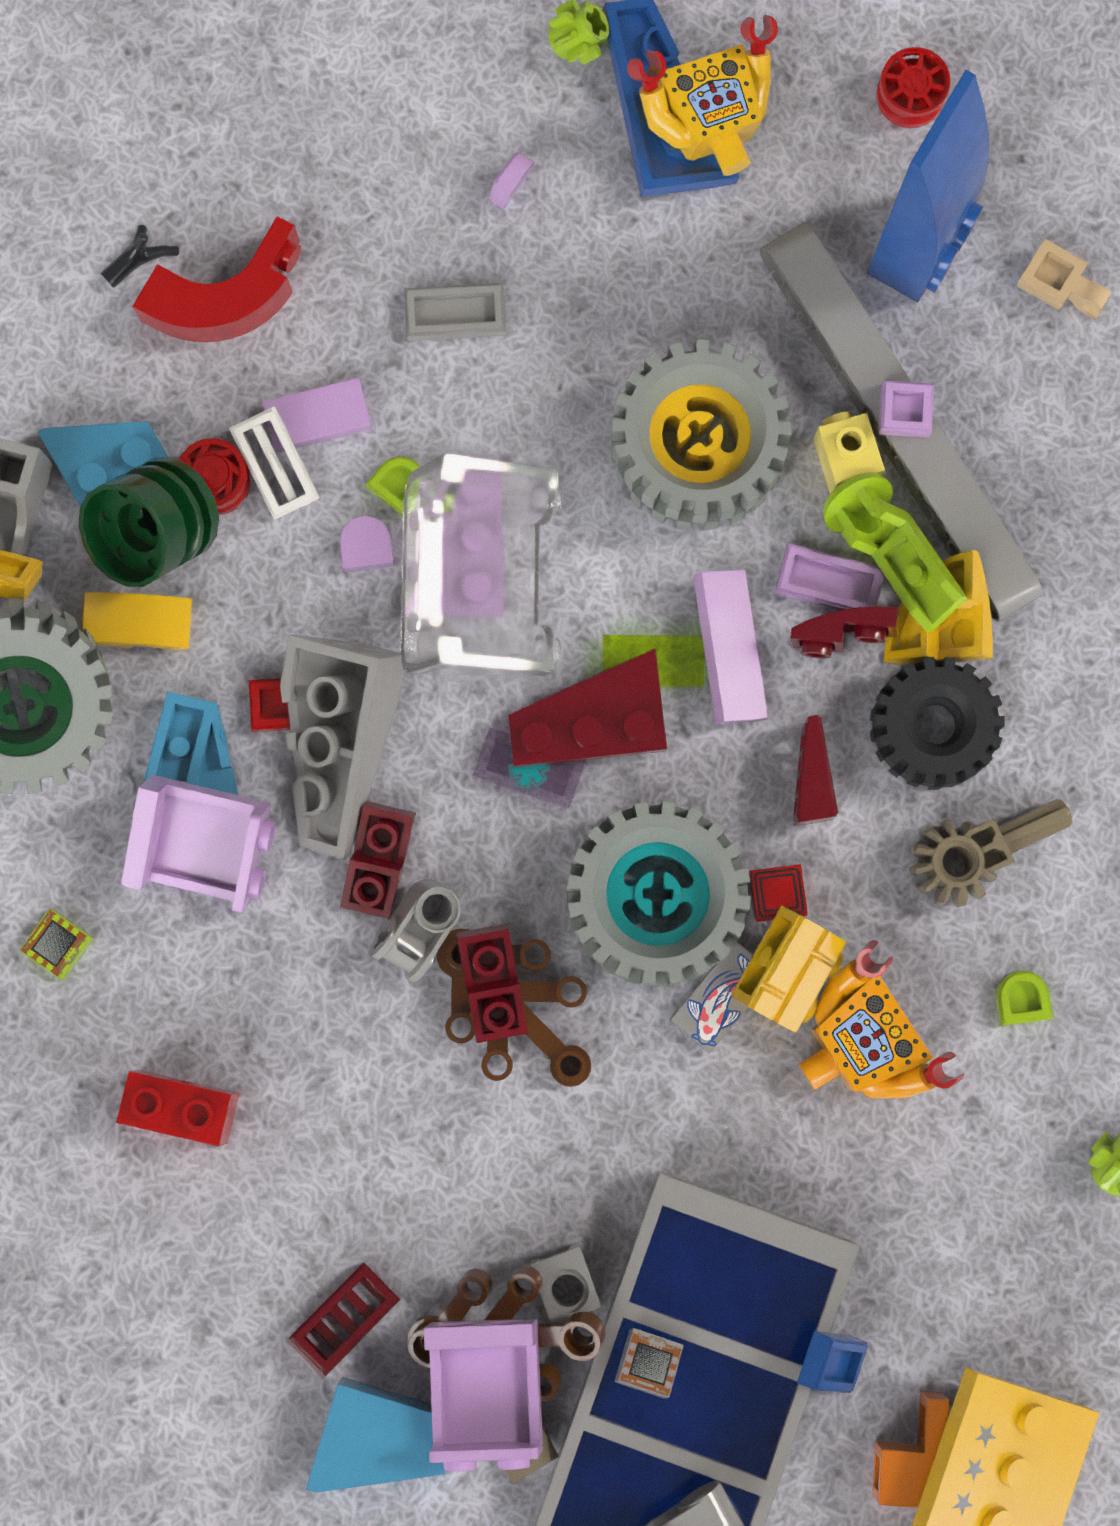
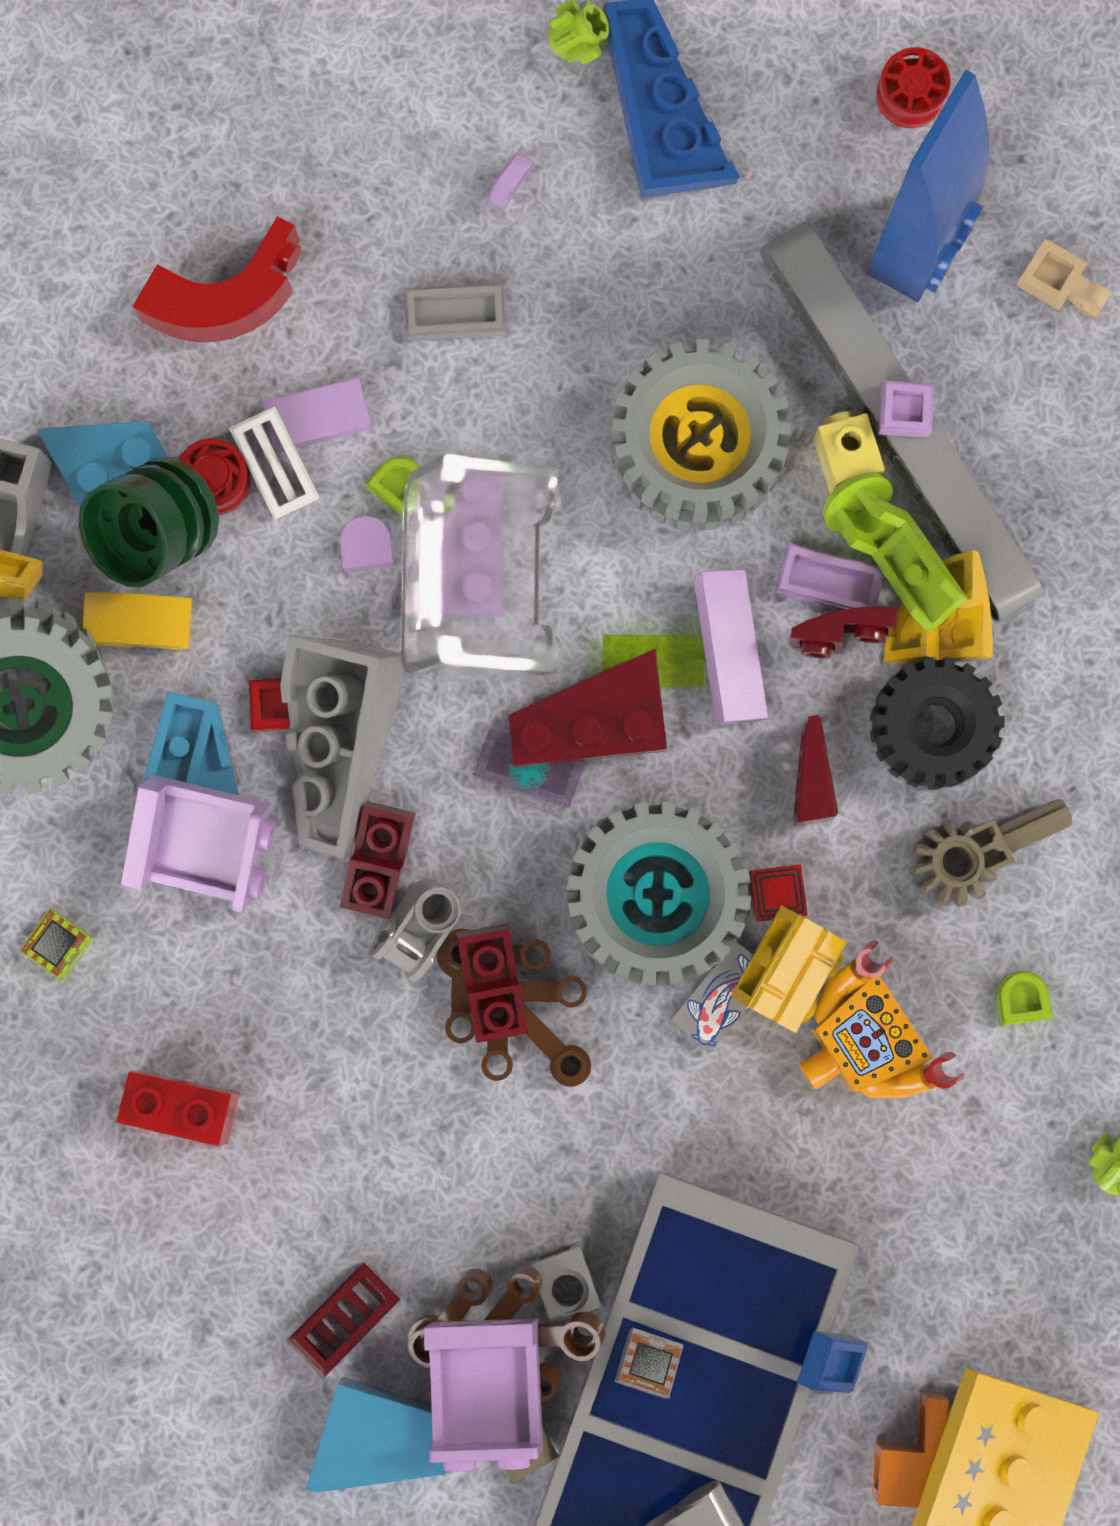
black bar [101,225,180,288] -> none
yellow torso [627,15,778,176] -> none

